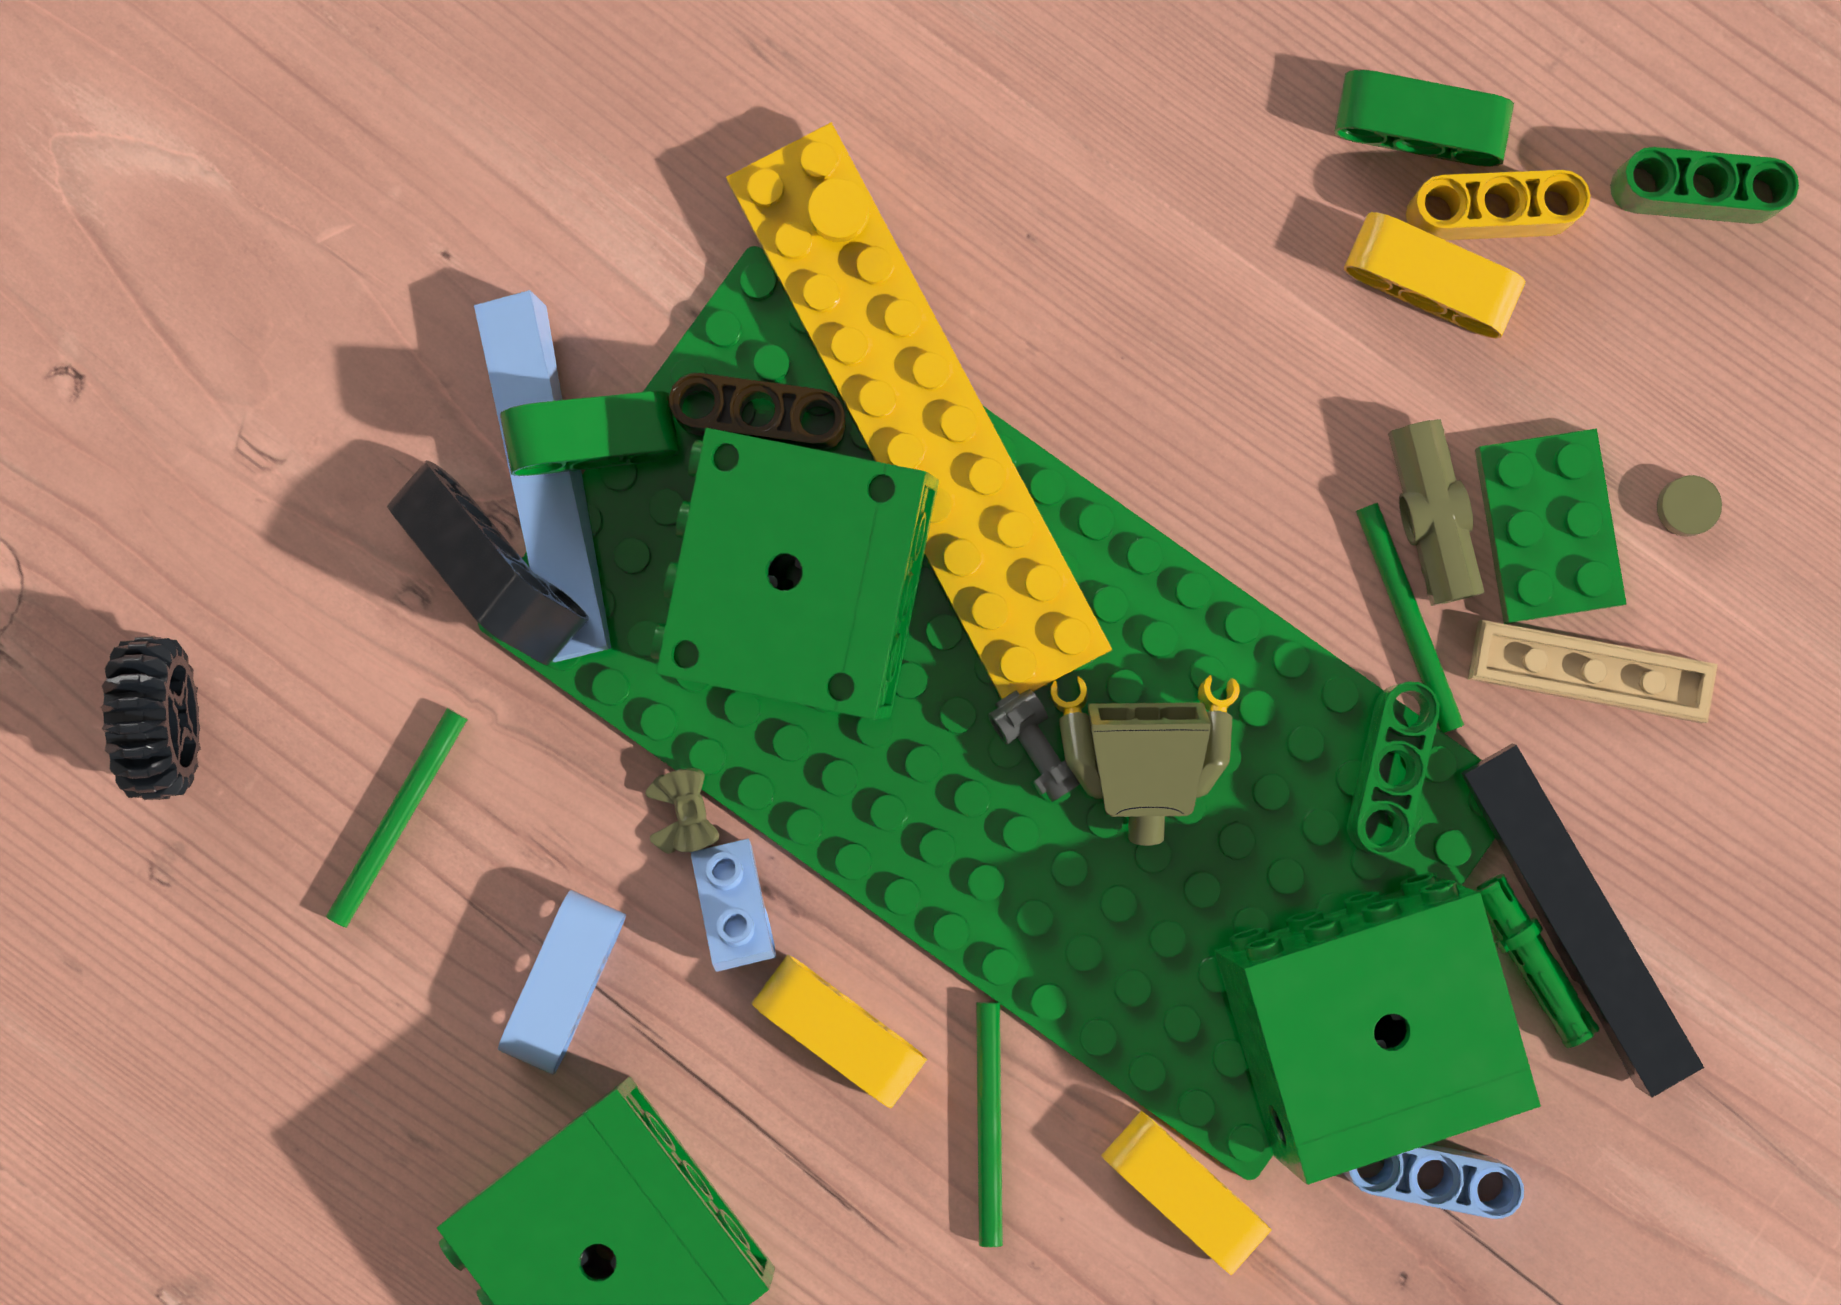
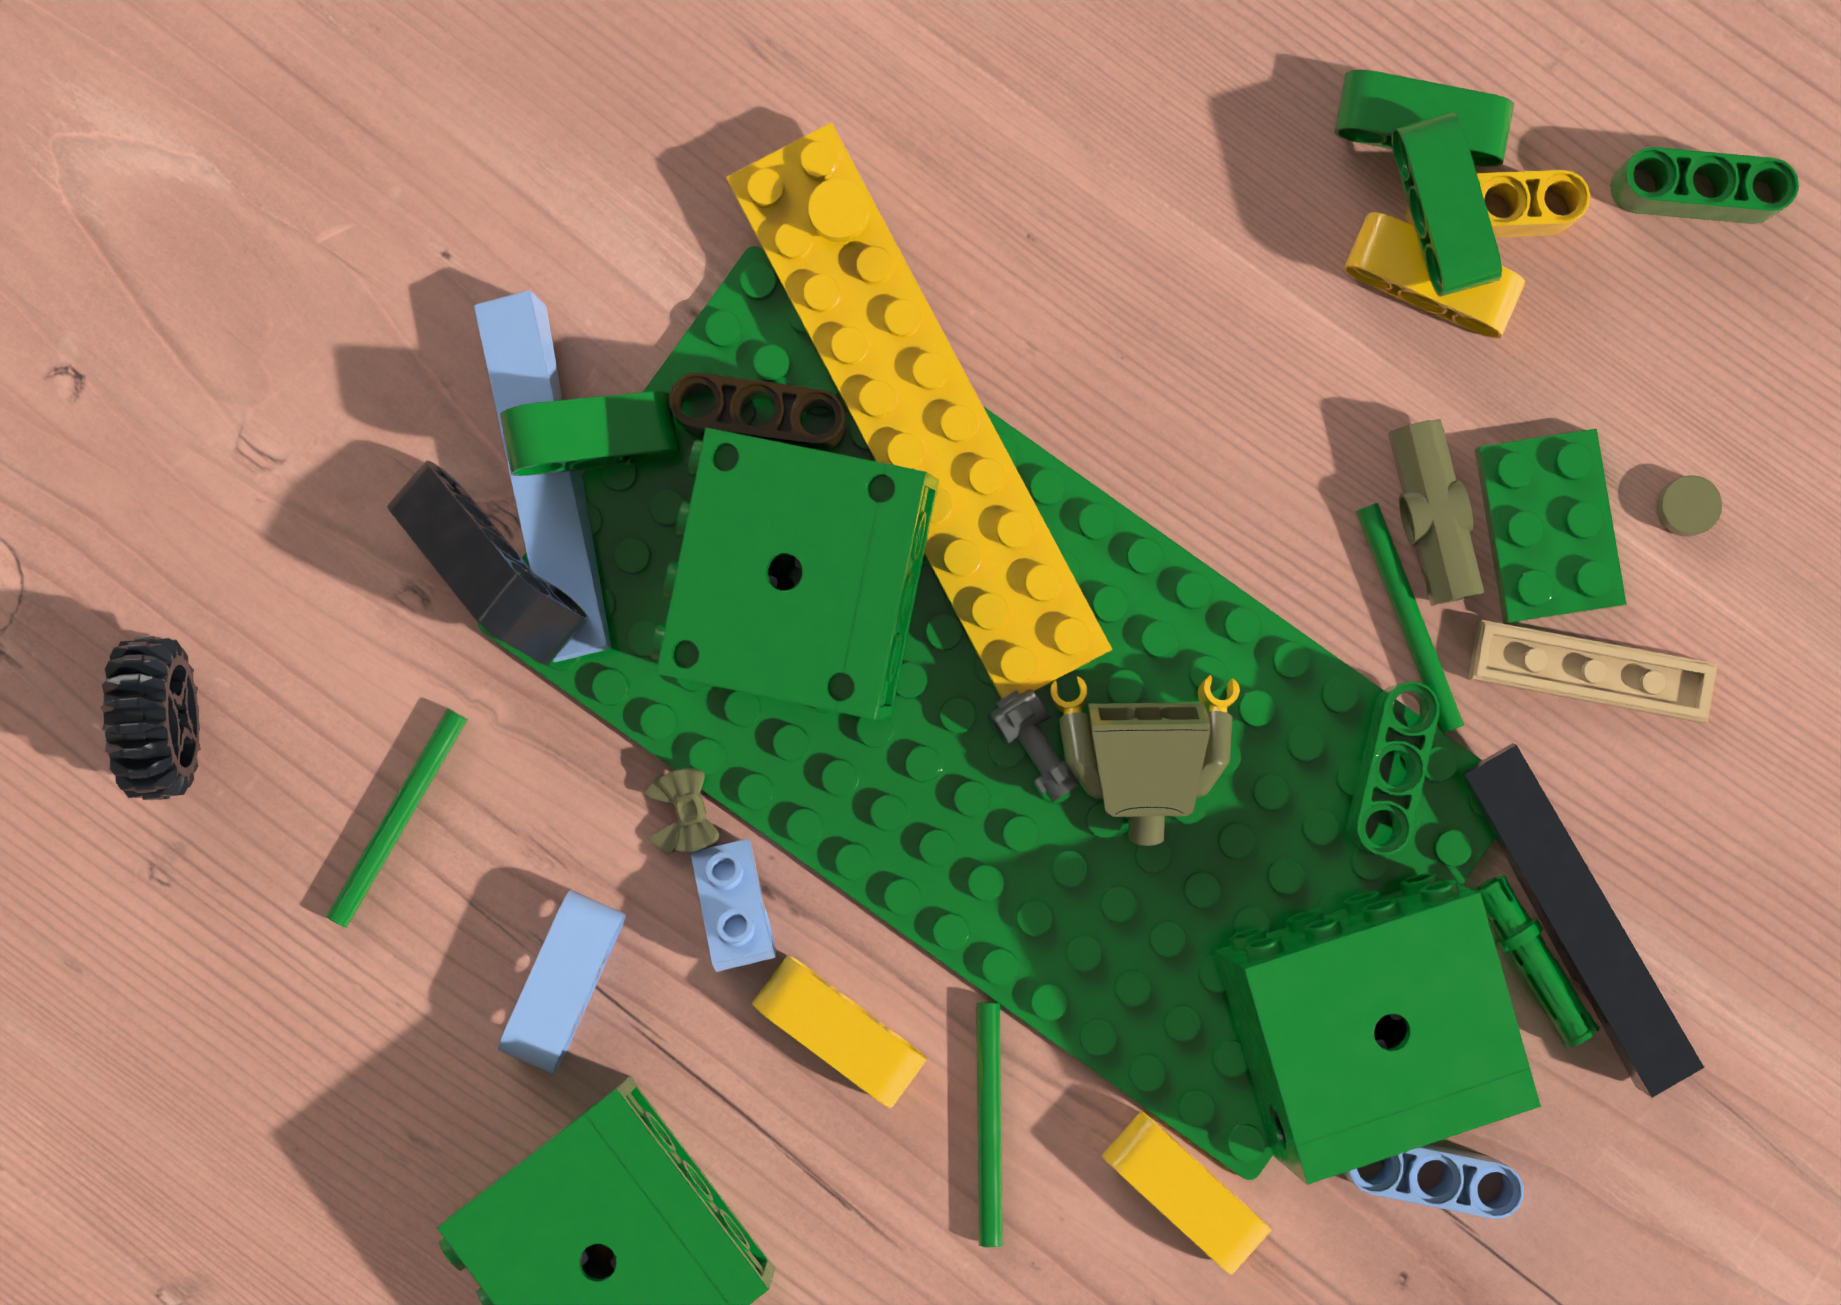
none -> green beam [1392,112,1502,296]

